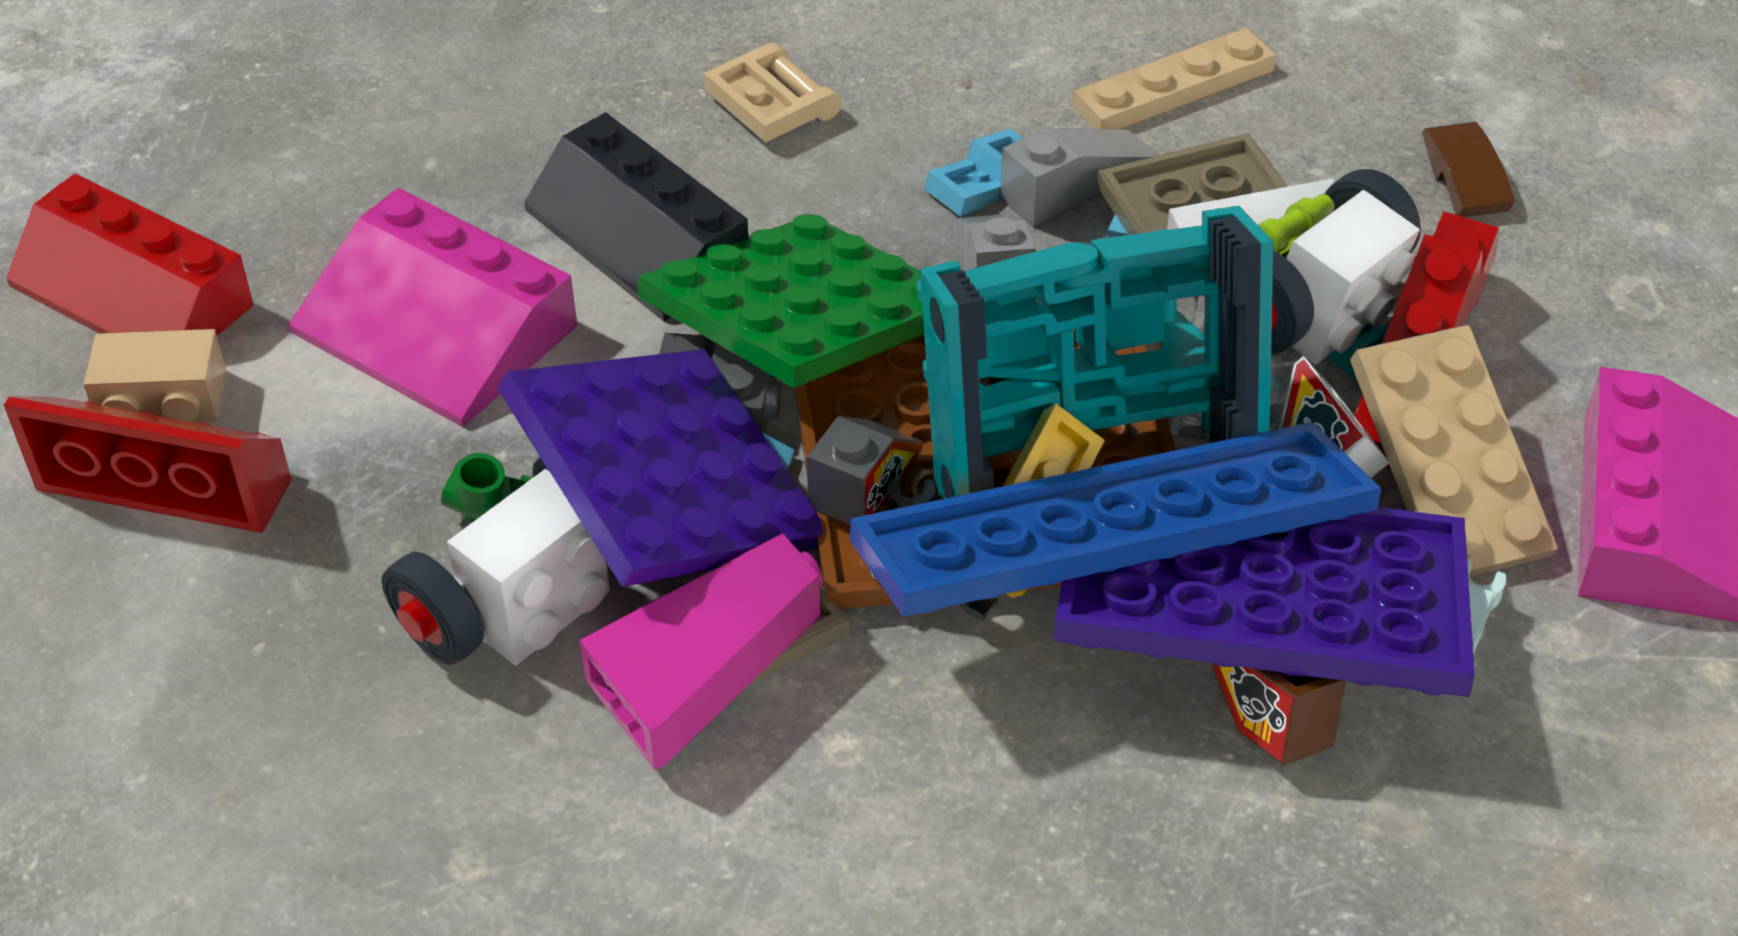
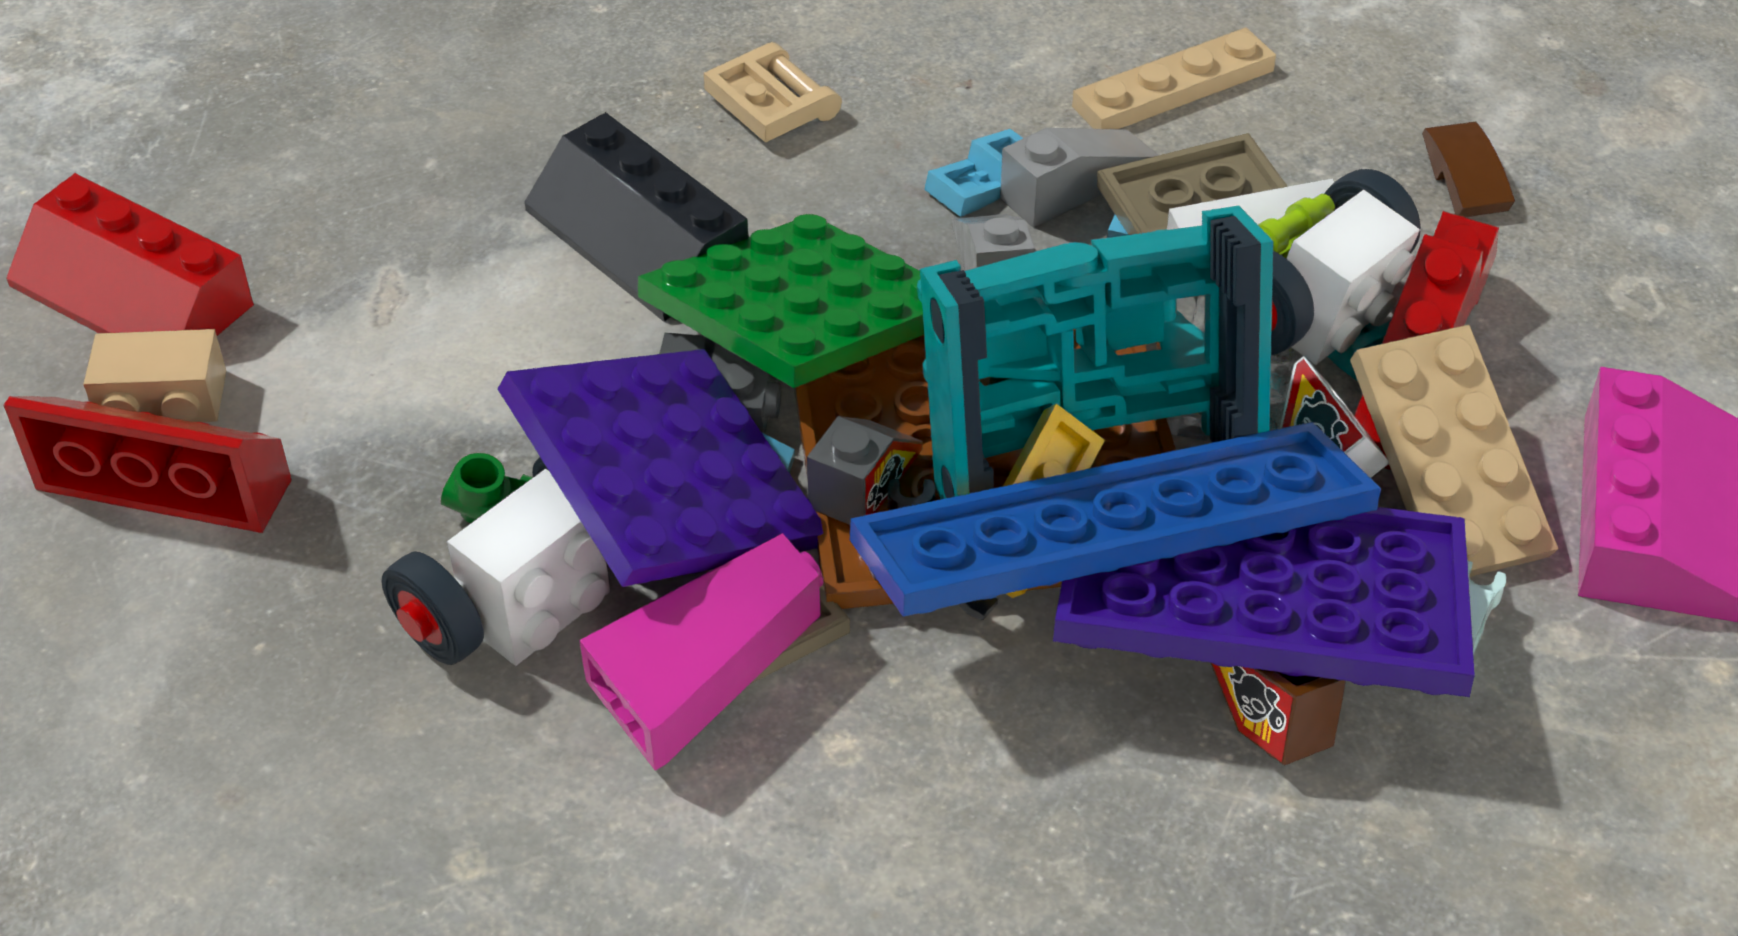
dark pink slope [289,188,578,427] -> none

